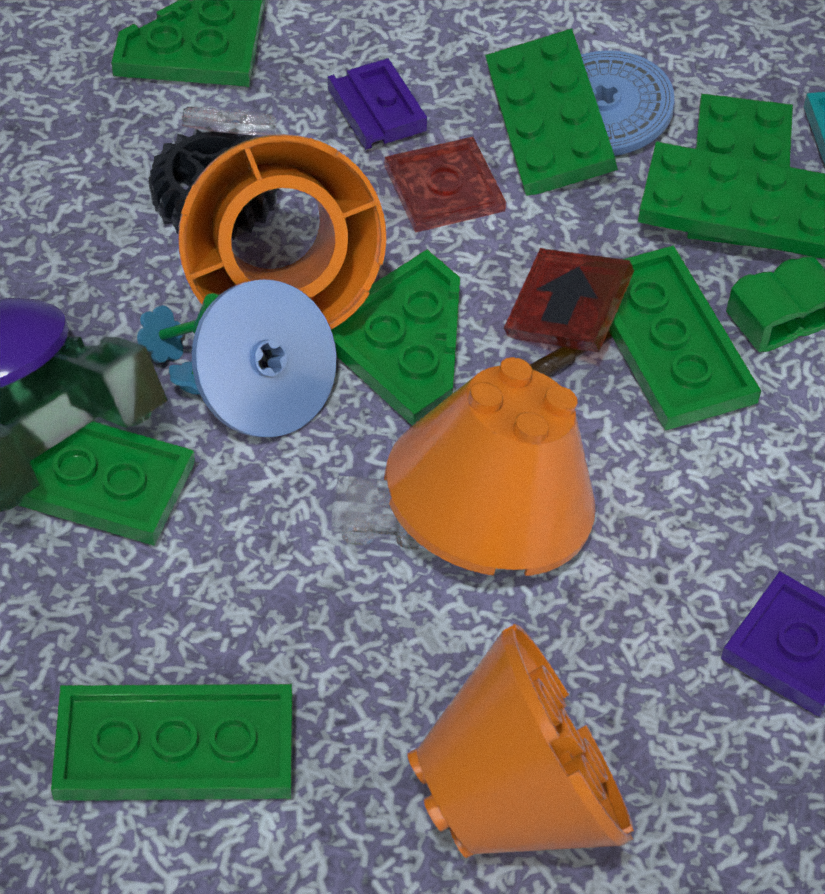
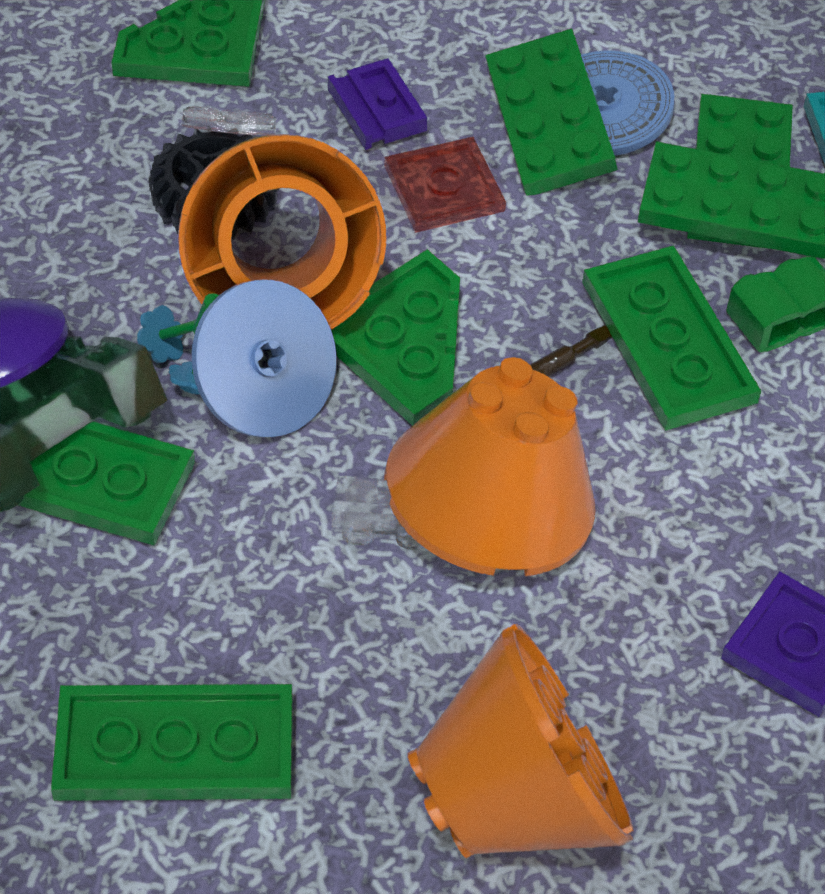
clear red tile [504,248,634,352] -> none

